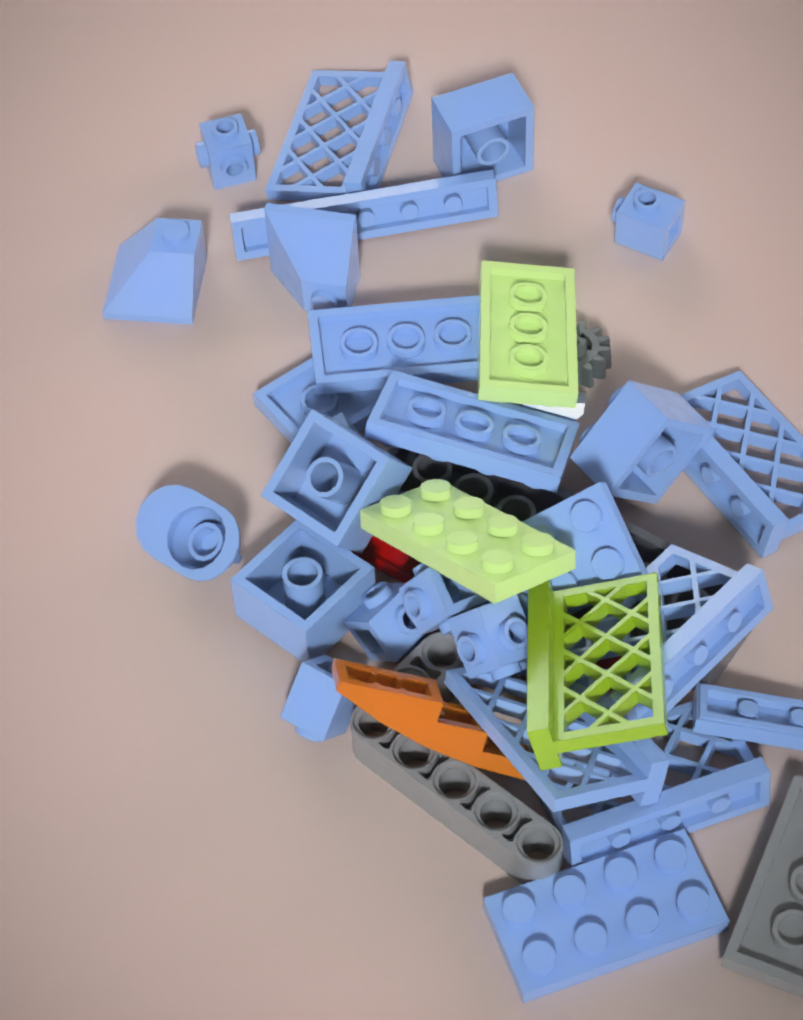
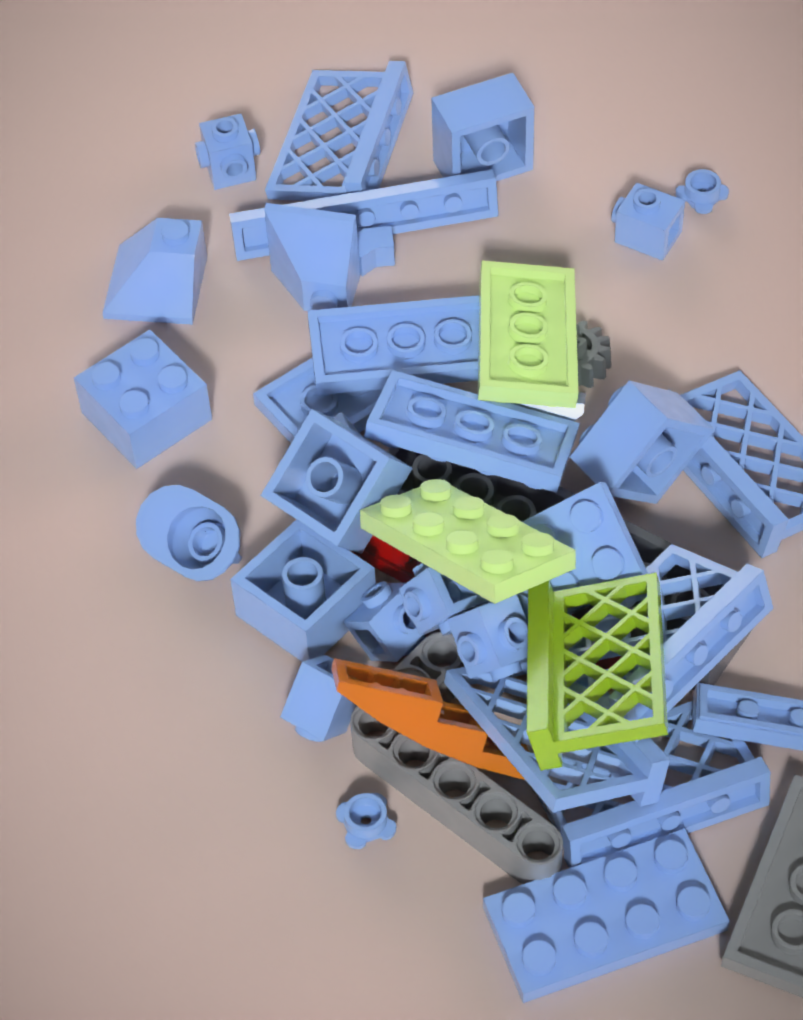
none -> light blue brick [74,330,212,469]
none -> light blue plate [336,793,396,849]
none -> light blue piece [357,226,395,277]
none -> light blue plate [675,169,729,214]

